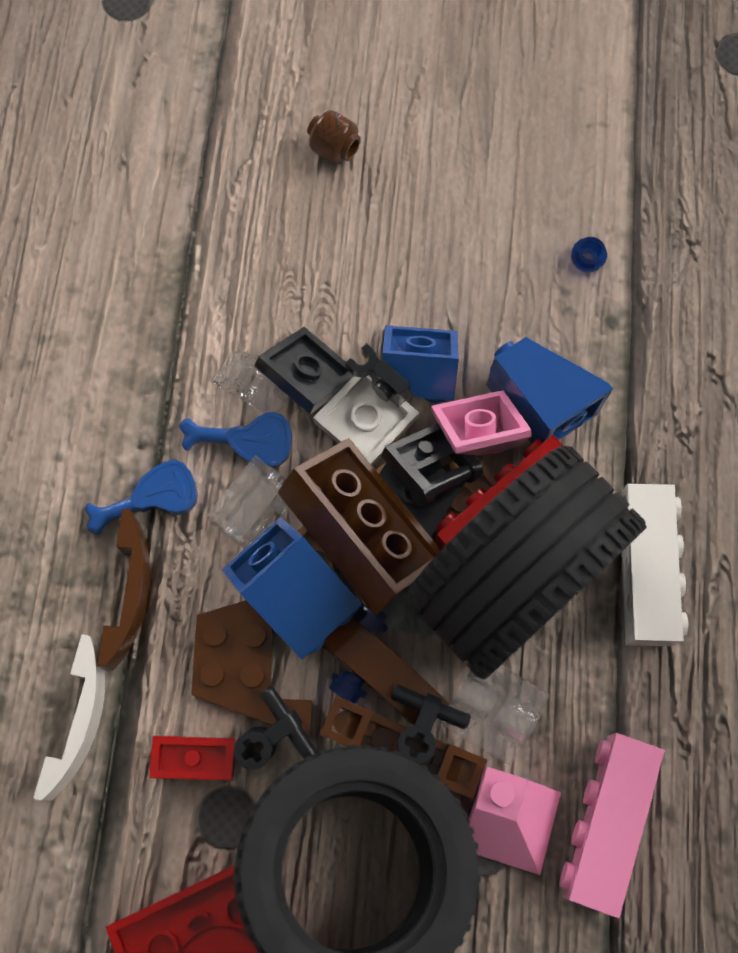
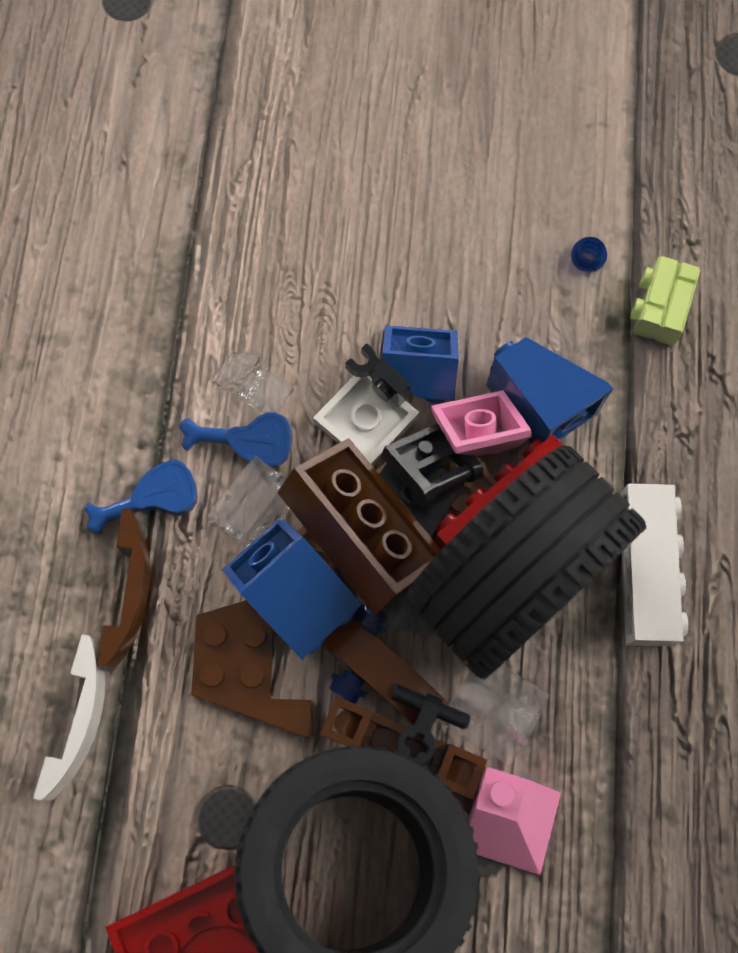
red plate [149,736,236,781] -> none
black piece [234,686,318,770] -> none
black plate [254,326,354,414] -> none
reddish brown head [307,110,361,164] -> none
bright pink brick [559,733,665,918] -> none
none -> yellowish green brick [630,256,700,346]

